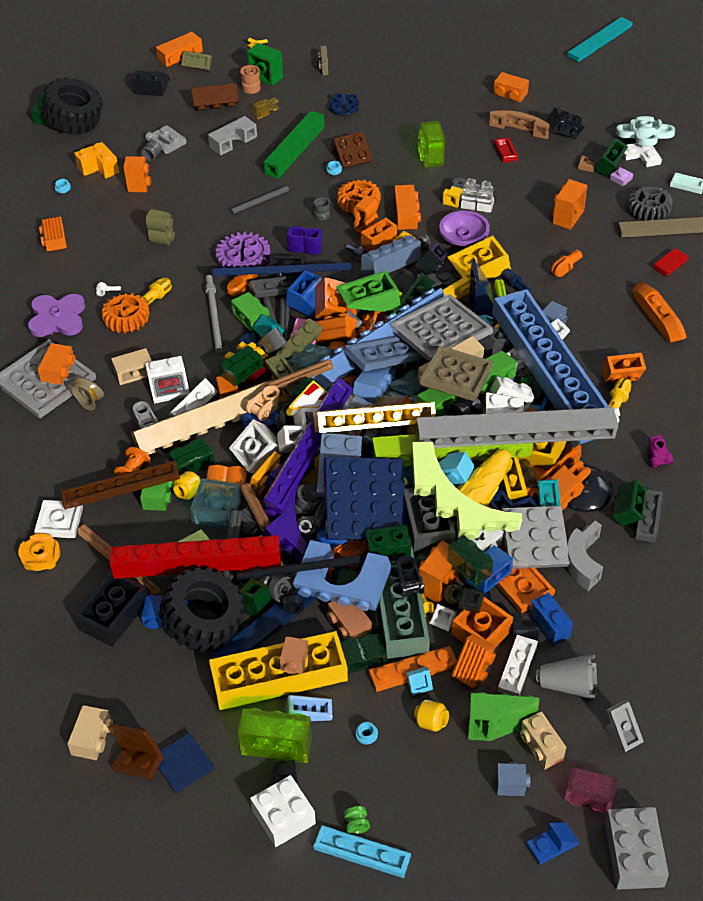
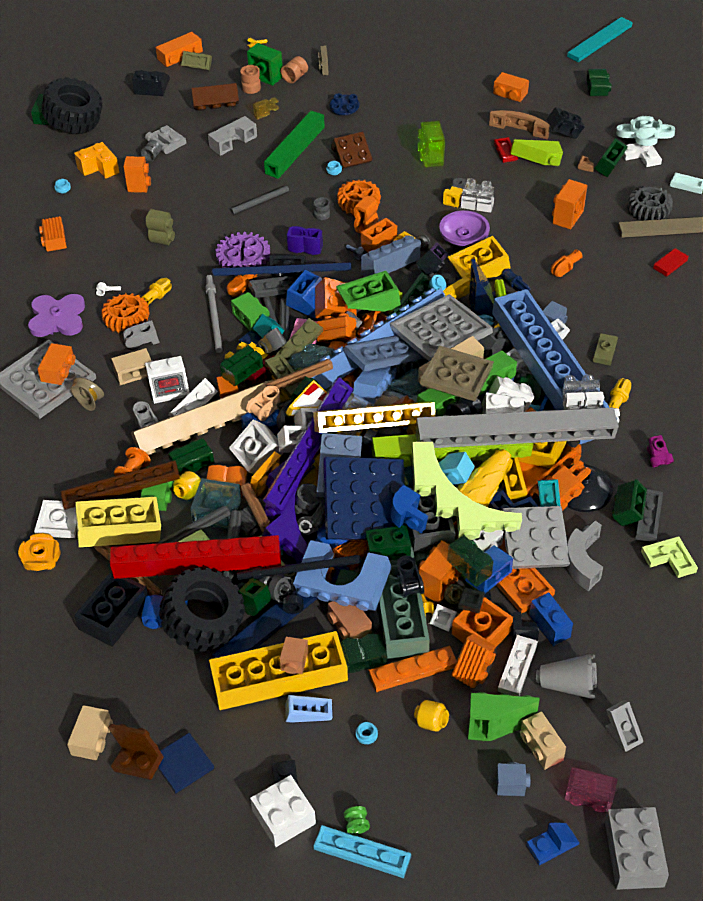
clear neon green brick [238,708,312,763] -> none
orange brick [395,185,421,230] -> none
medium azure plate [406,667,433,696] -> none
clear smoke pin [519,459,538,488] -> none
orange brick [601,353,646,383] -> none
lavender plate [610,167,633,186] -> none
orange brick [632,282,687,343] -> none
none -> light yellow brick [75,497,161,547]
none -> light grey leg [123,320,160,349]
none -> dark grey axle [158,506,231,543]
none -> nougat wheel [281,56,308,83]
none -> blue brick [391,485,428,533]
none -> medium azure plate [429,275,446,291]
none -> lime slope [510,139,563,166]
none -> hips [562,375,604,410]
none -> dark green brick [586,69,612,96]
none -> olive plate [593,333,618,366]
none -> yellowish green plate [641,537,698,578]

